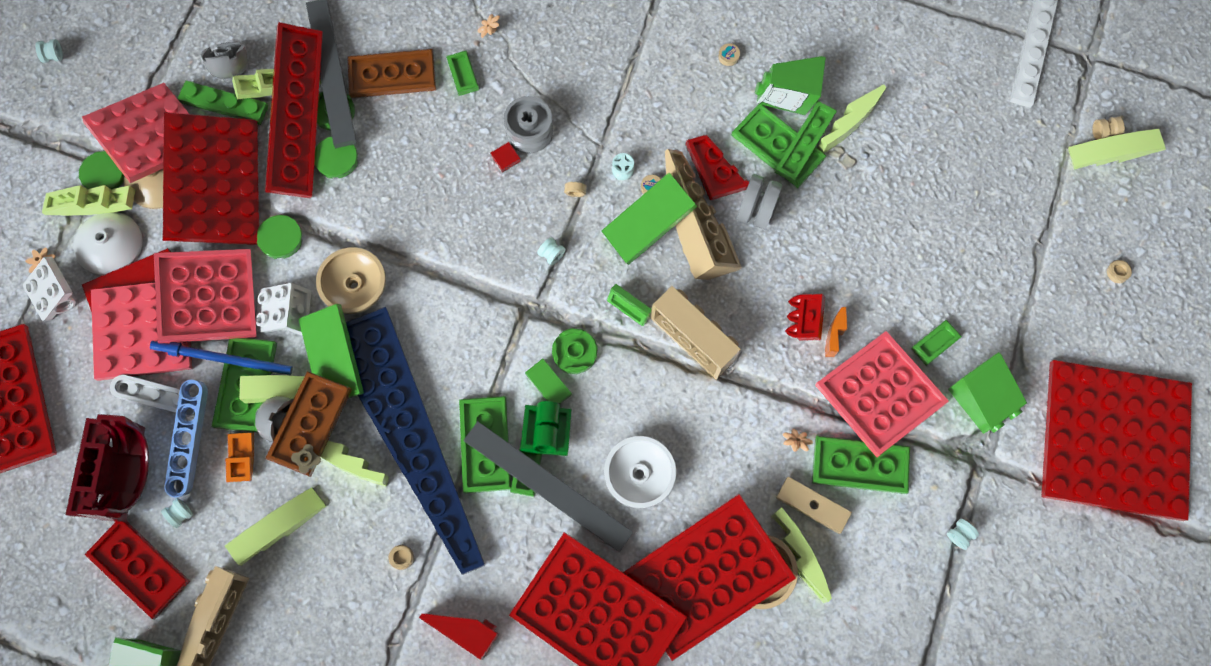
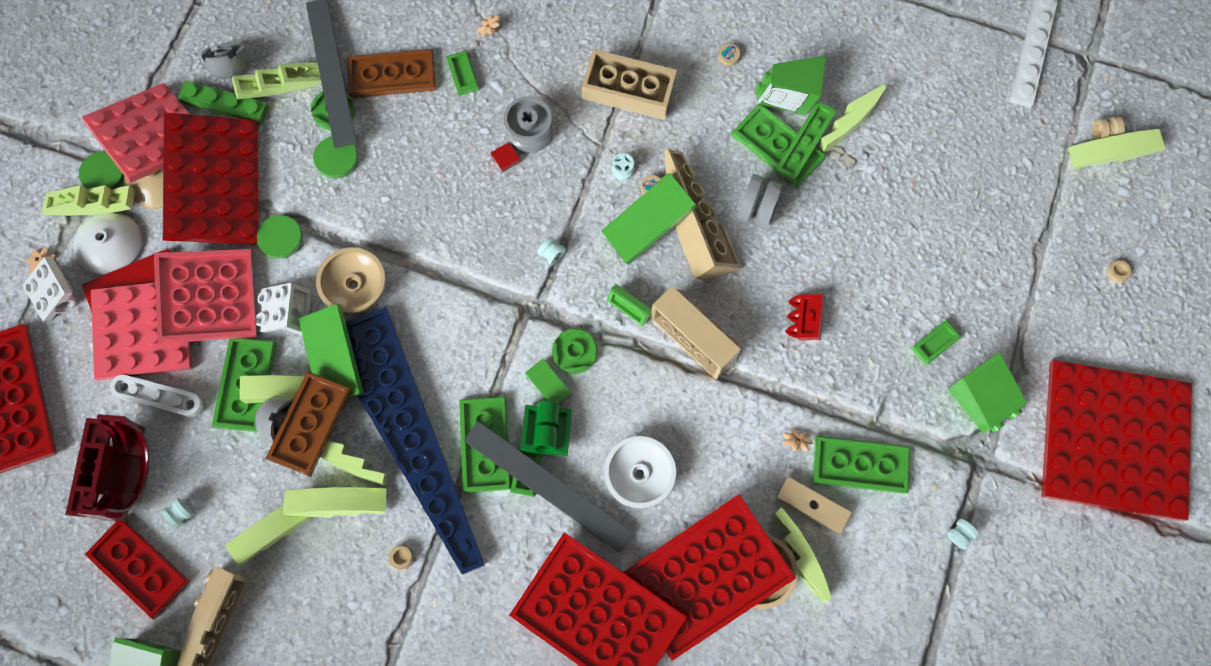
light aqua wheel [35,39,63,63] -> none
blue bar [150,340,293,375] -> none
light blue beam [164,380,208,498] -> none
orange slope [225,432,254,482] -> none
red plate [265,22,323,198] -> none
dark tan plate [291,444,321,474] -> none
red slope [419,613,499,660] -> none
tan tile [564,182,587,197] -> none
red wing [685,135,749,201] -> none
coral plate [815,331,949,458] -> none
orange slope [825,307,847,357] -> none
none -> yellowish green slope [283,487,387,518]
none -> tan brick [581,49,677,120]

